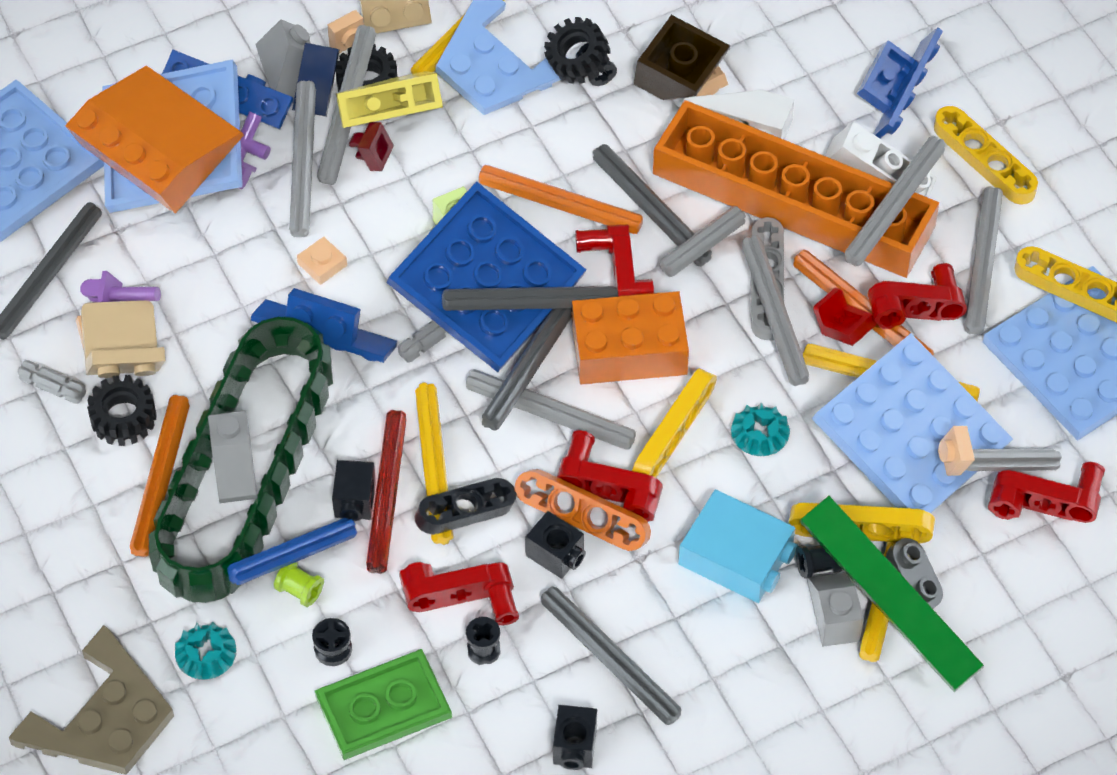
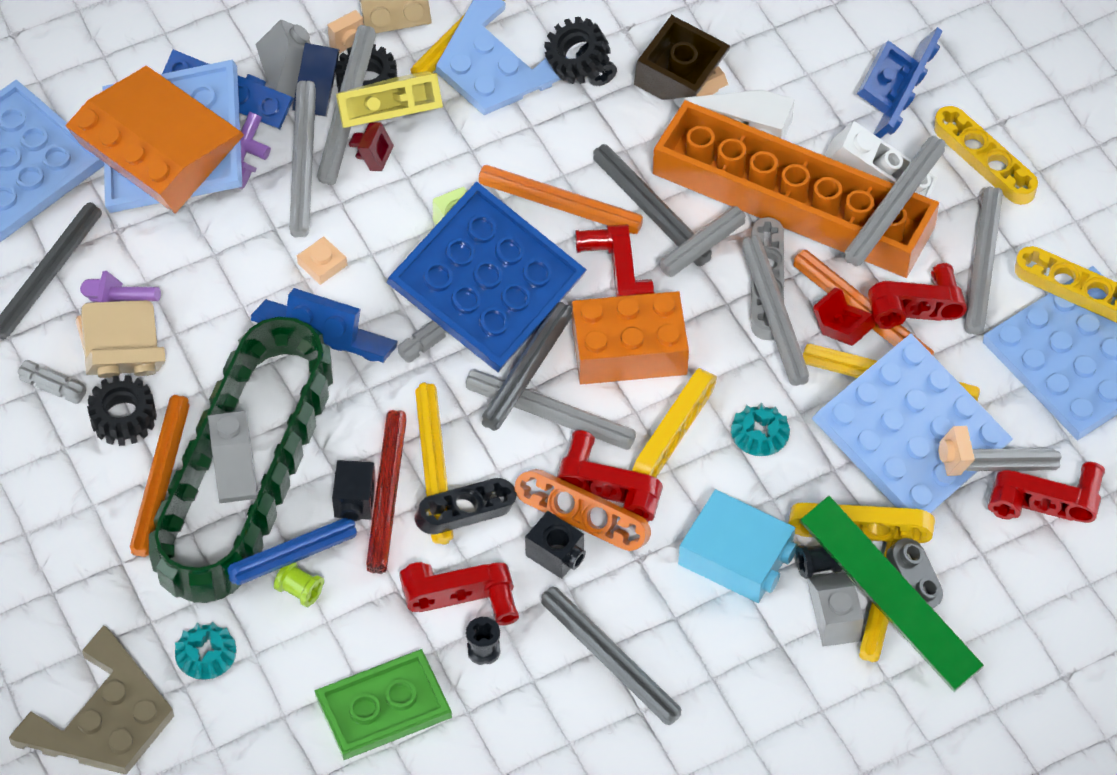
black wheel [312,618,352,666] -> none
dark grey axle [442,286,618,311] -> none
black brick [553,704,598,770] -> none

